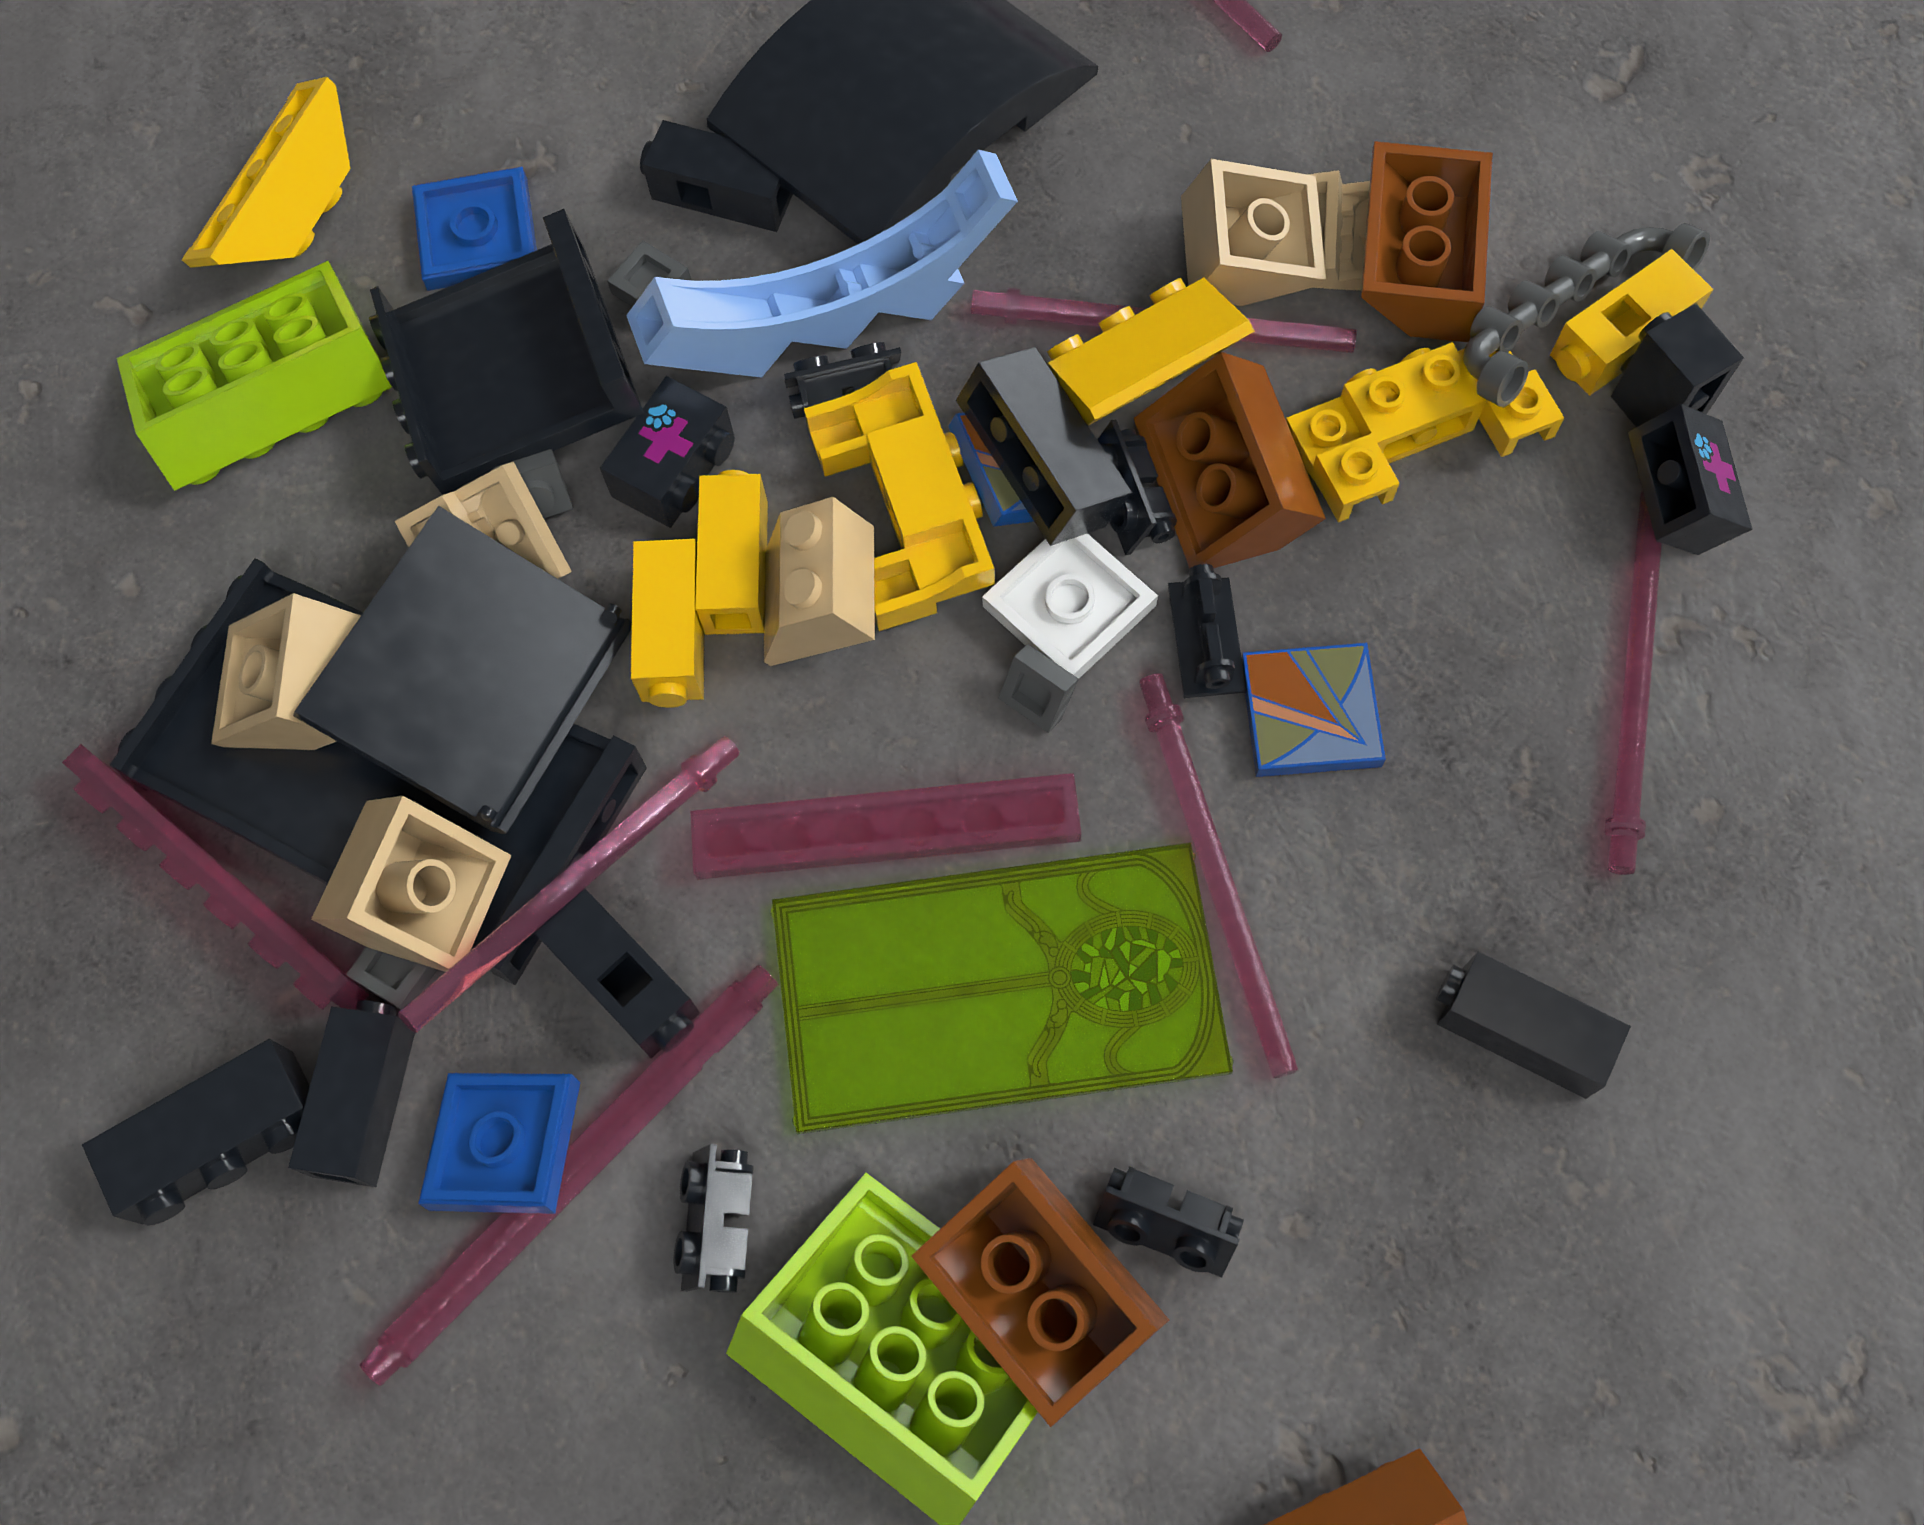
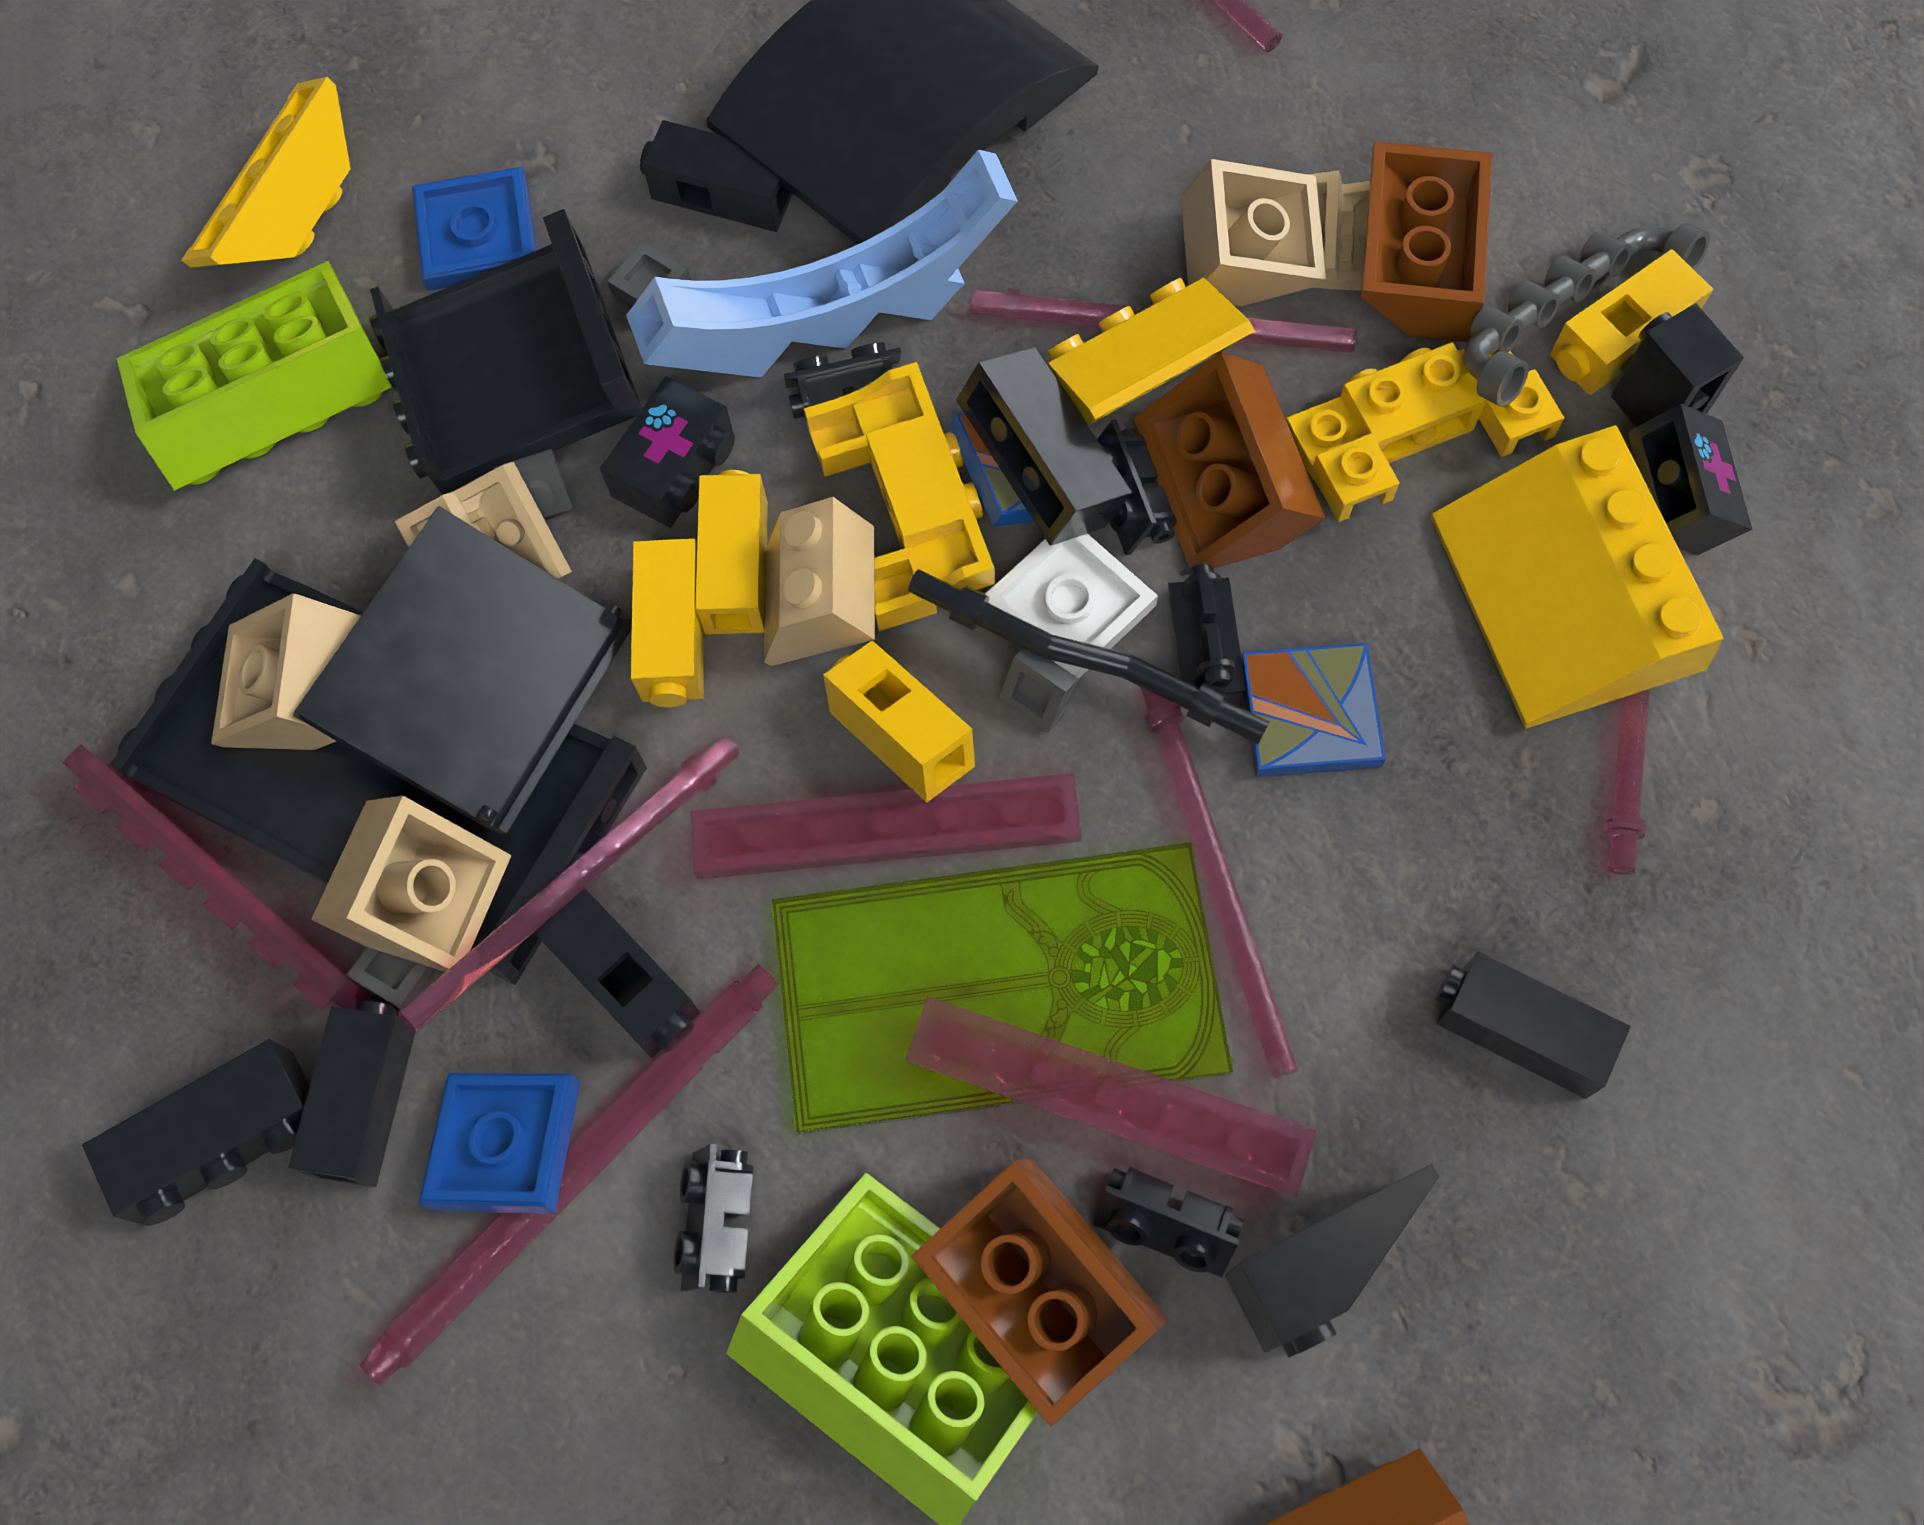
none -> yellow brick [823,641,975,802]
none -> clear pink plate [905,996,1317,1198]
none -> black bar [908,569,1270,745]
none -> black slope [1225,1164,1439,1358]
none -> yellow slope [1431,425,1724,729]

